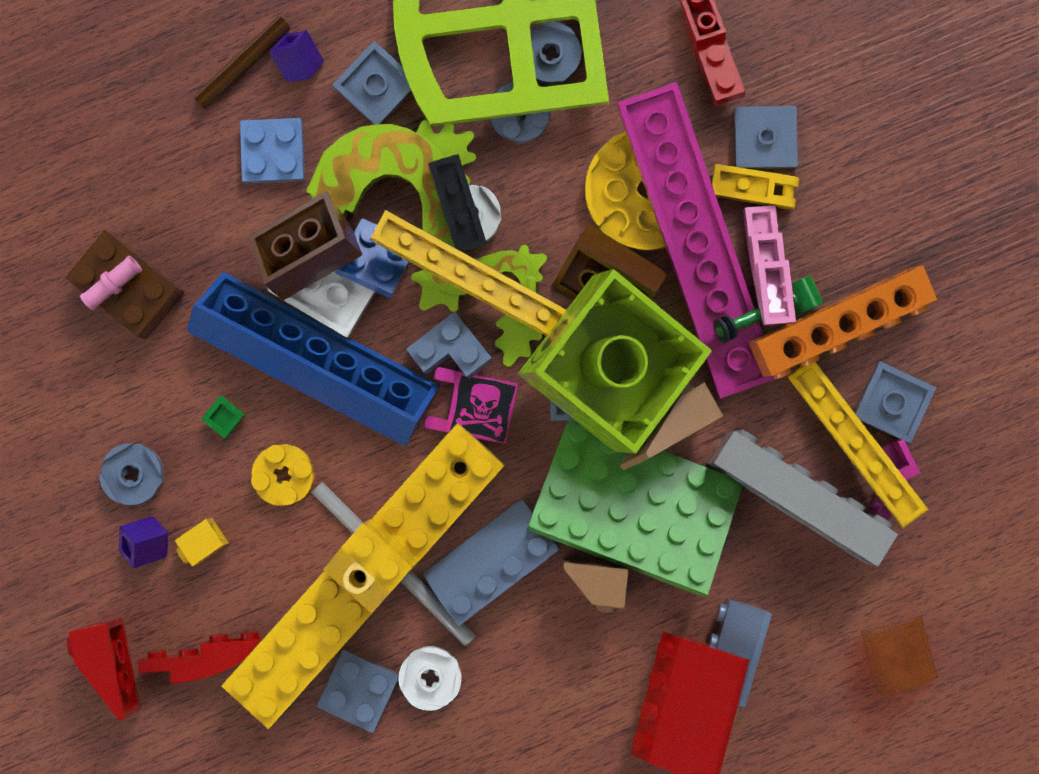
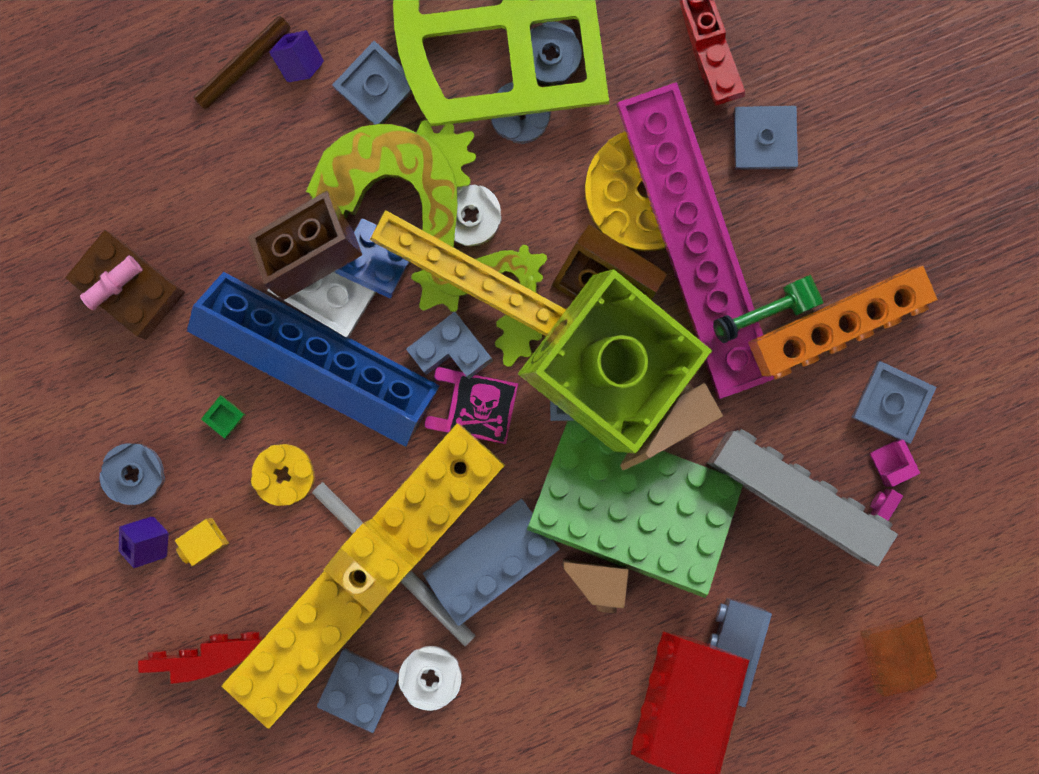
red slope [66,618,141,720] -> none
medium blue plate [240,118,305,184] -> none
black plate [428,154,487,252] -> none
yellow plate [712,164,799,210] -> none
bright pink slope [743,205,796,325] -> none
yellow tile [788,362,929,529] -> none

